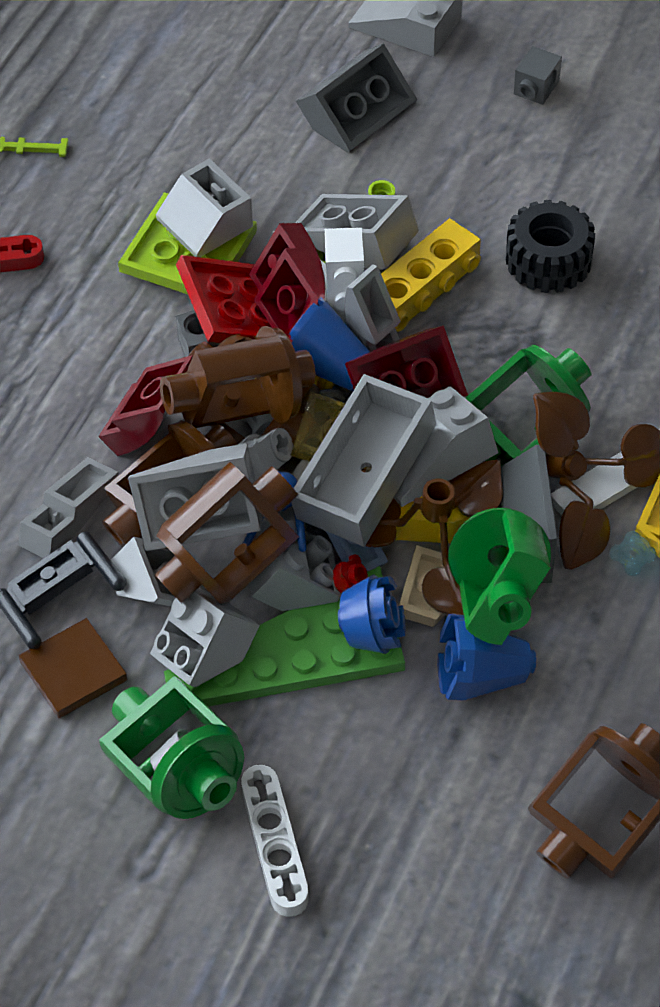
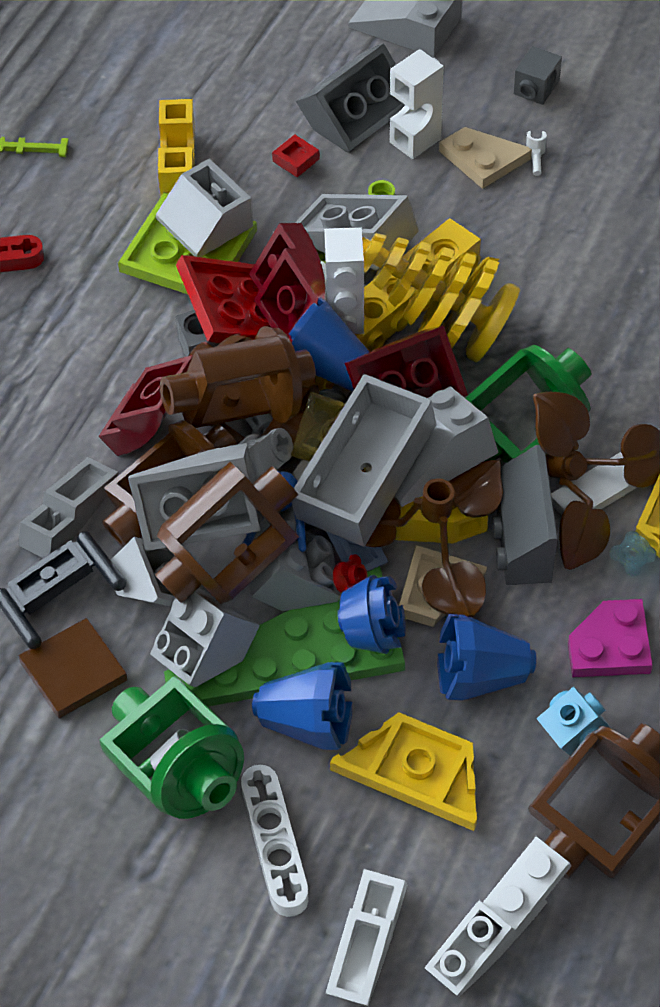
light grey slope [345,264,401,352] -> none
green piece [448,508,551,645] -> none
black tyre [505,200,596,293] -> none
none -> yellow arch [158,99,195,197]
none -> blue cone [252,662,353,750]
none -> red plate [272,134,320,177]
none -> white slope [326,869,408,1006]
none -> yellow wing [330,712,477,831]
none -> yellow plant [362,233,520,362]
none -> white arch [390,49,444,159]
none -> white slope [425,836,571,997]
none -> tan wing [439,127,532,189]
none -> white hand [526,131,547,176]
none -> medium azure brick [536,687,609,756]
none -> dark pink plate [568,599,652,677]

